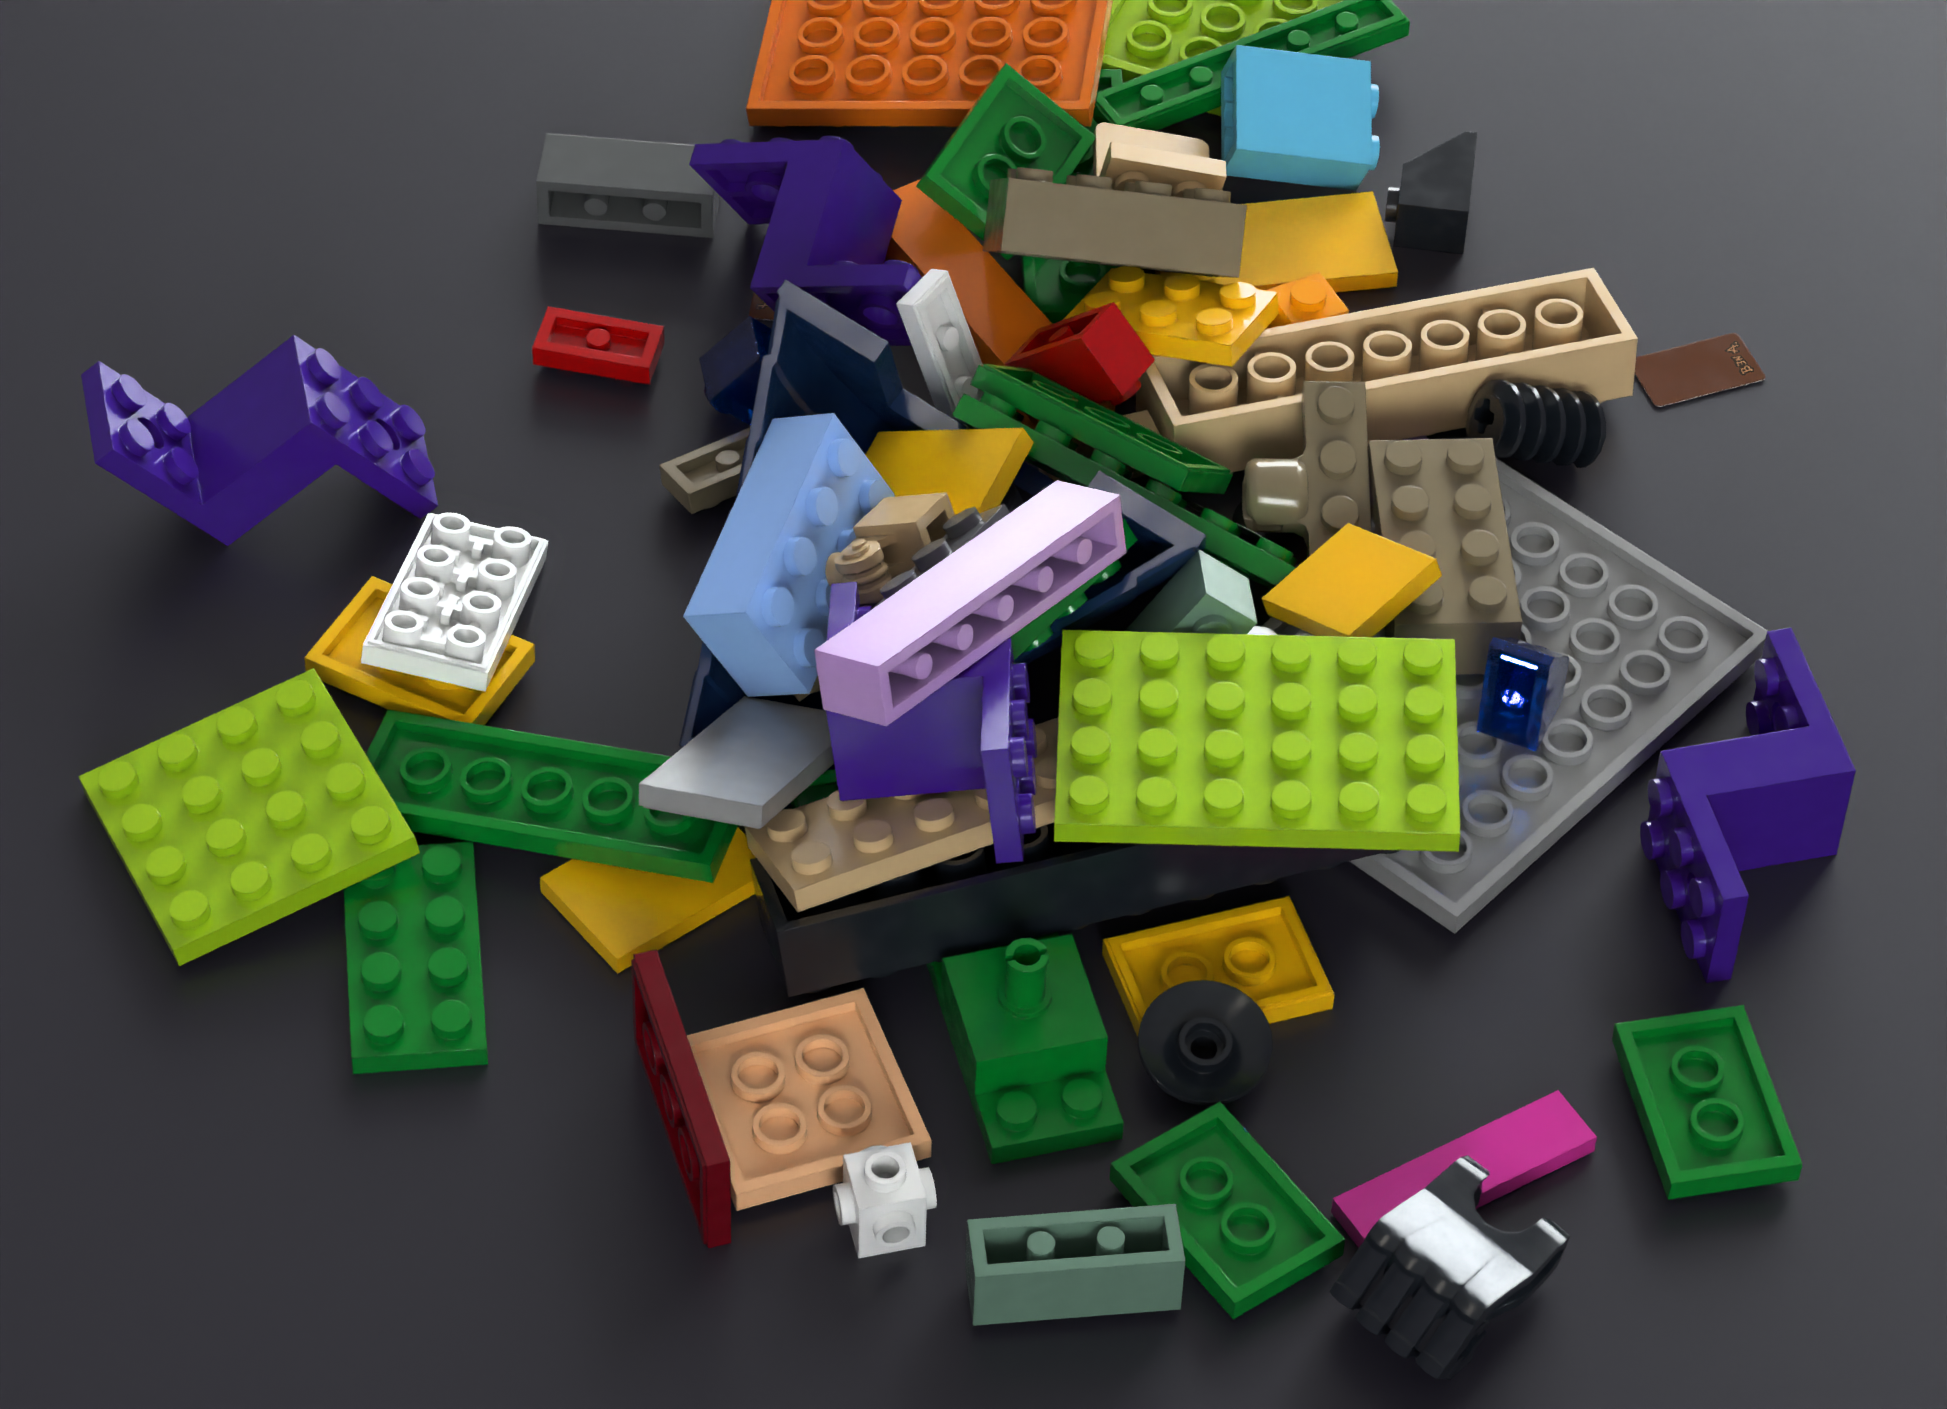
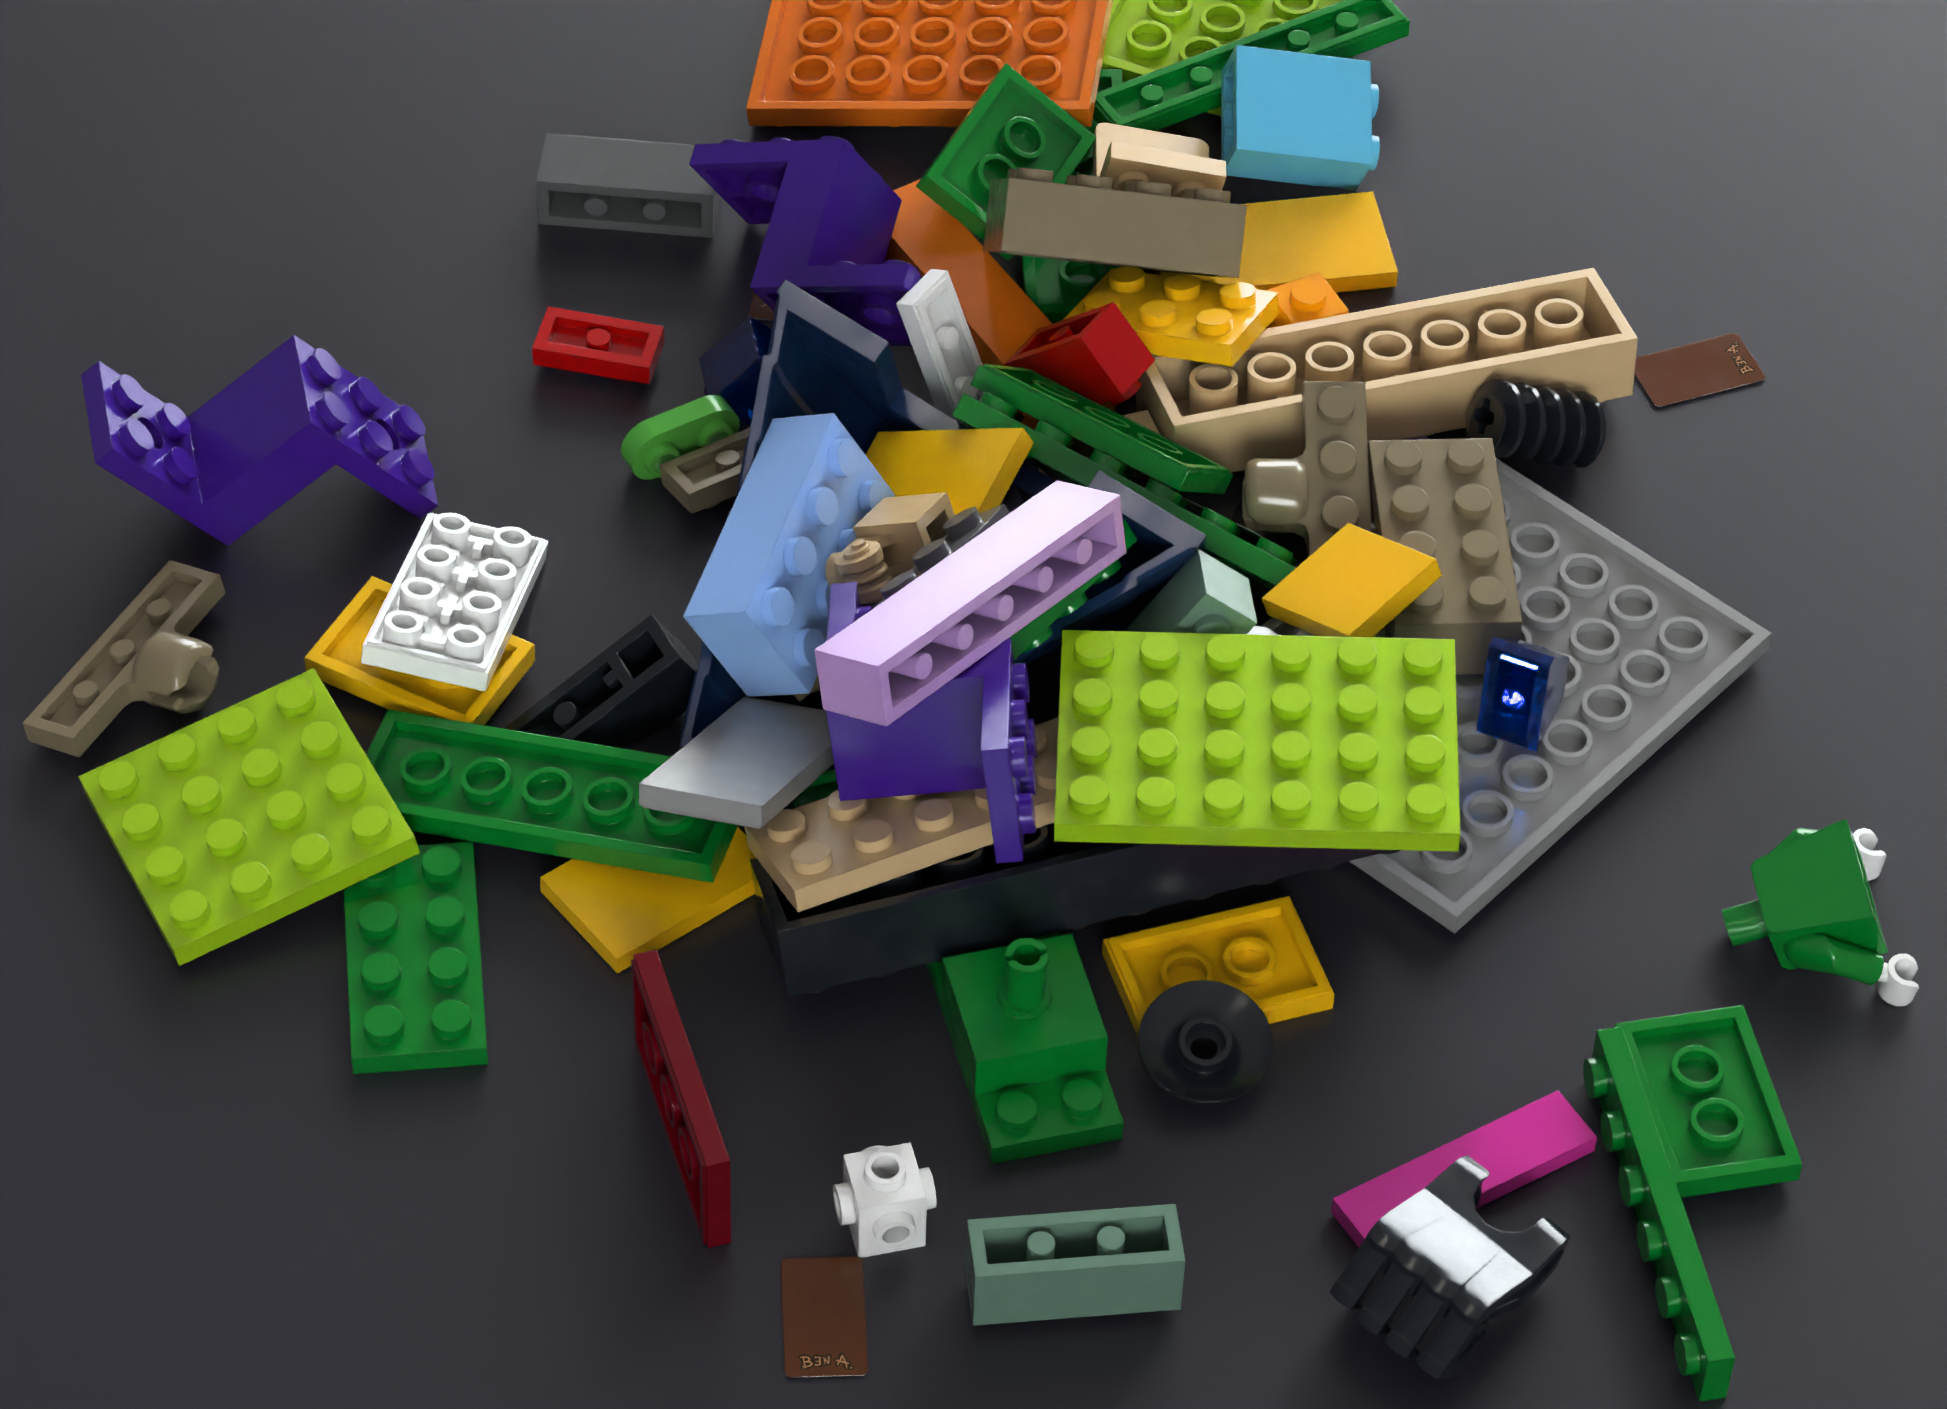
light nougat plate [687,988,932,1211] -> none
green plate [1109,1102,1345,1319] -> none
black slope [1385,131,1477,254] -> none
dark purple bracket [1640,627,1856,983] -> none
none -> dark tan plate [22,560,226,757]
none -> black slope [503,614,698,747]
none -> bright green plate [621,395,740,480]
none -> reddish brown sticker [781,1256,868,1378]
none -> green plate [1583,1026,1735,1402]
none -> green torso [1722,819,1919,1006]

